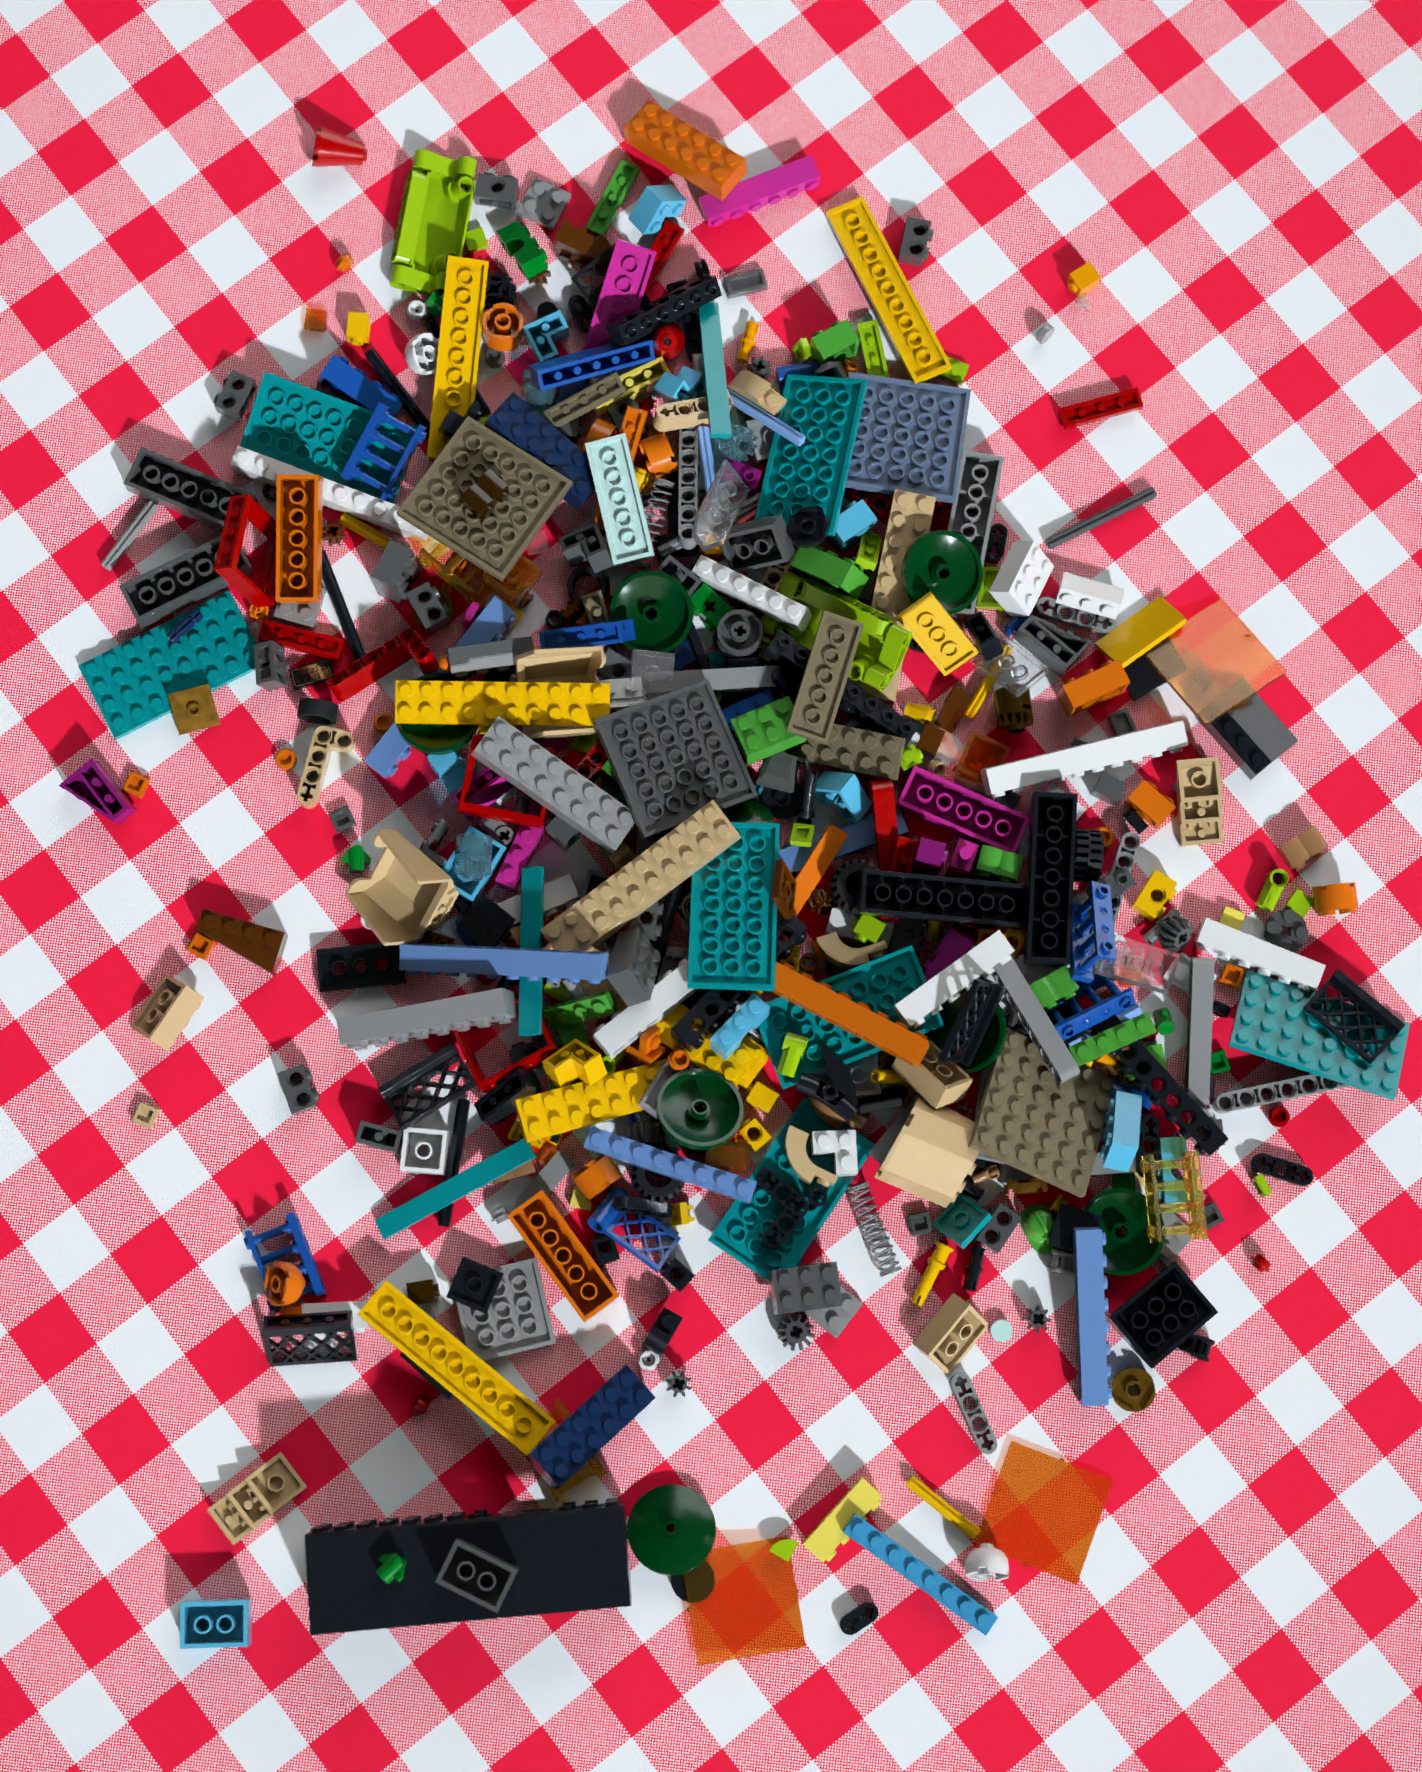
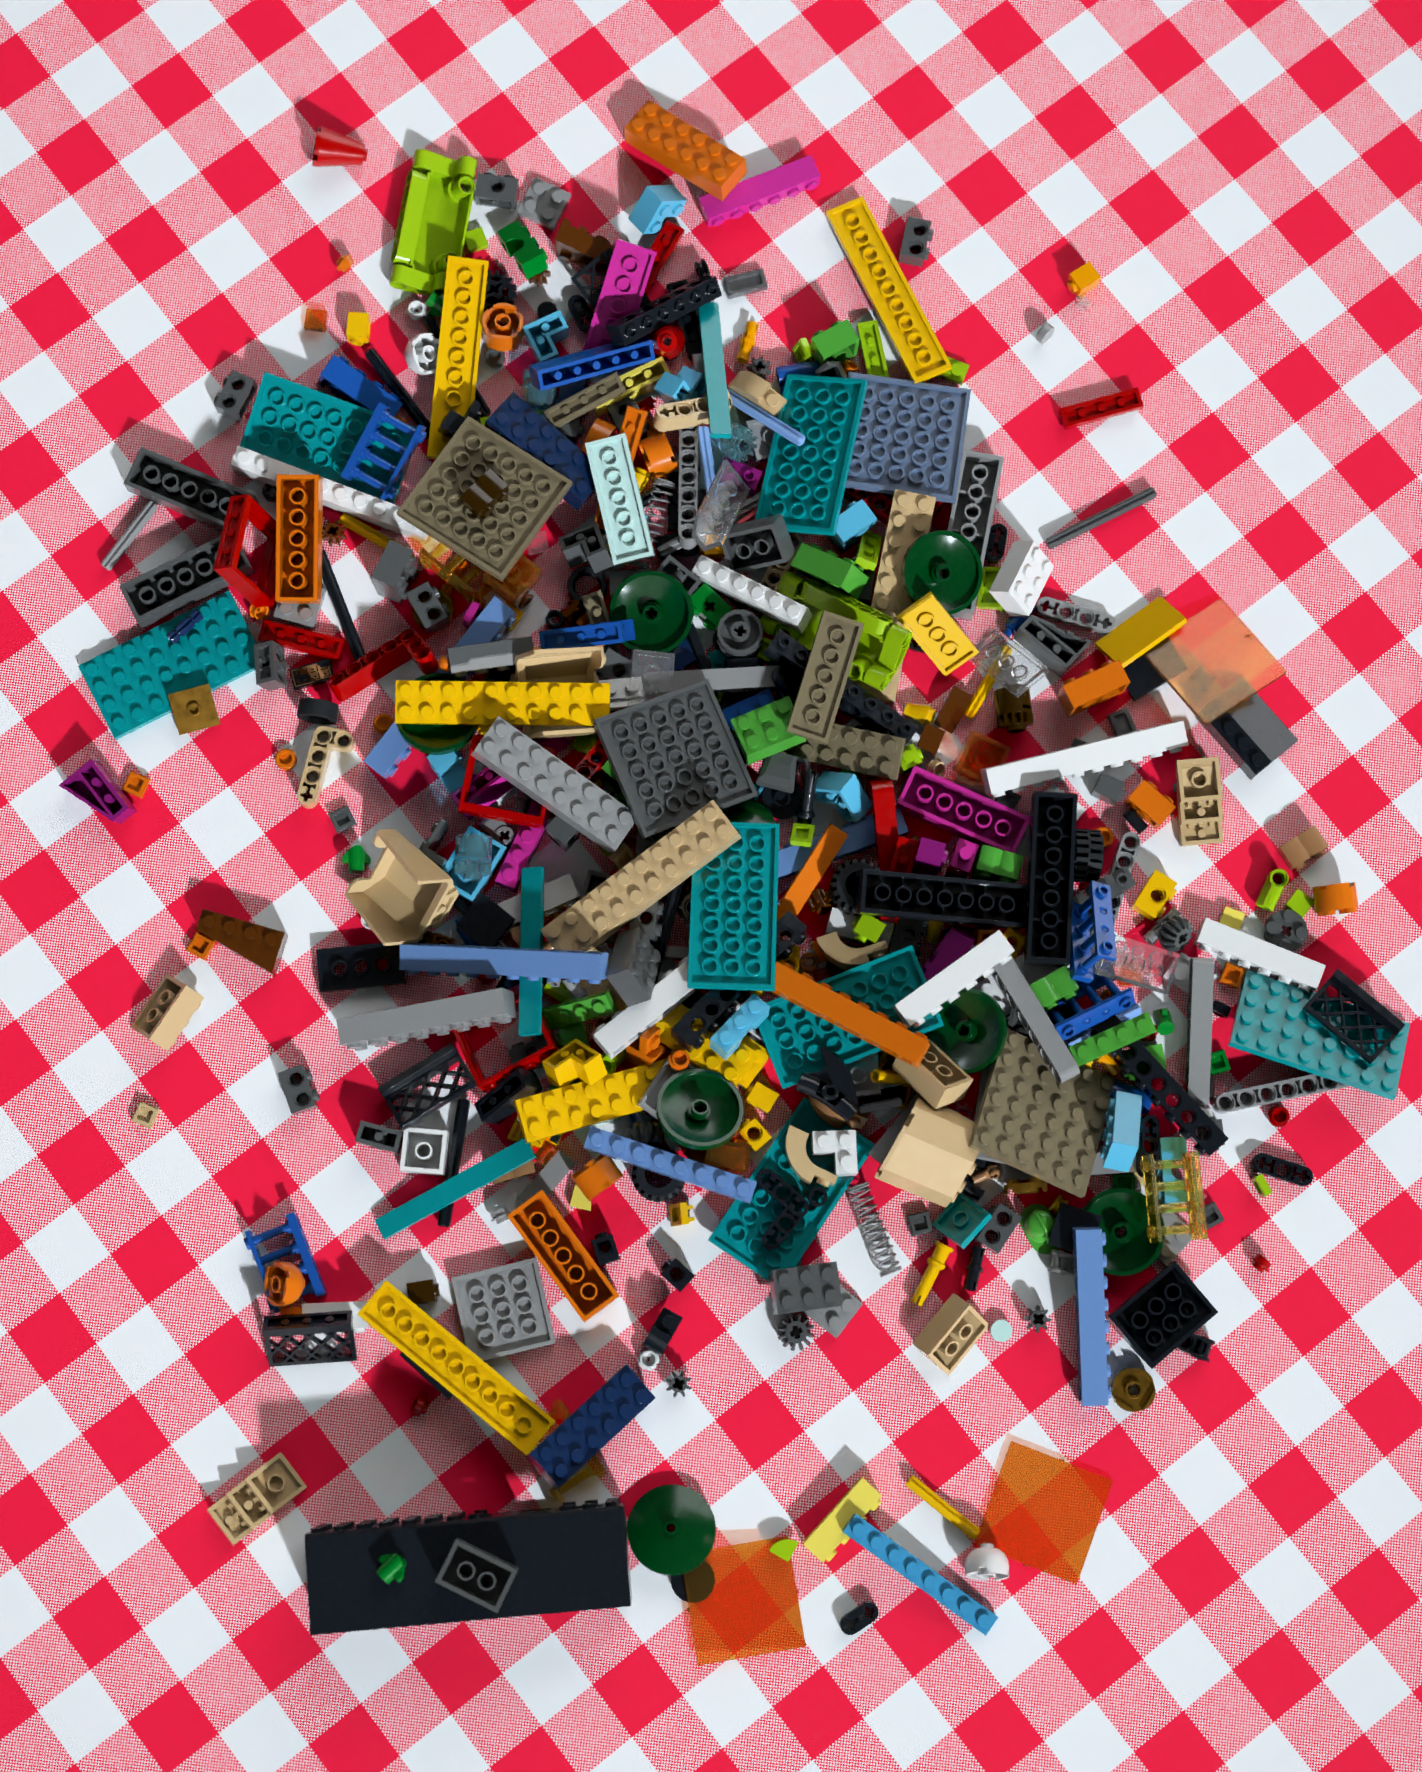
medium azure brick [180,1598,252,1649] -> none
black tile [446,1257,504,1314] -> none
bright green plate [585,159,640,237] -> none
blue piece [587,1187,681,1272] -> none
black beam [613,1196,672,1219] -> none
reddish brown tile [771,860,797,919] -> none
lime piece [776,1032,808,1078] -> none
black tile [787,507,829,548] -> none
black fence [938,978,1006,1067] -> none
light grey beam [950,1372,998,1454] -> none
black brick [964,612,1004,661] -> none
white brick [1055,572,1124,620] -> none

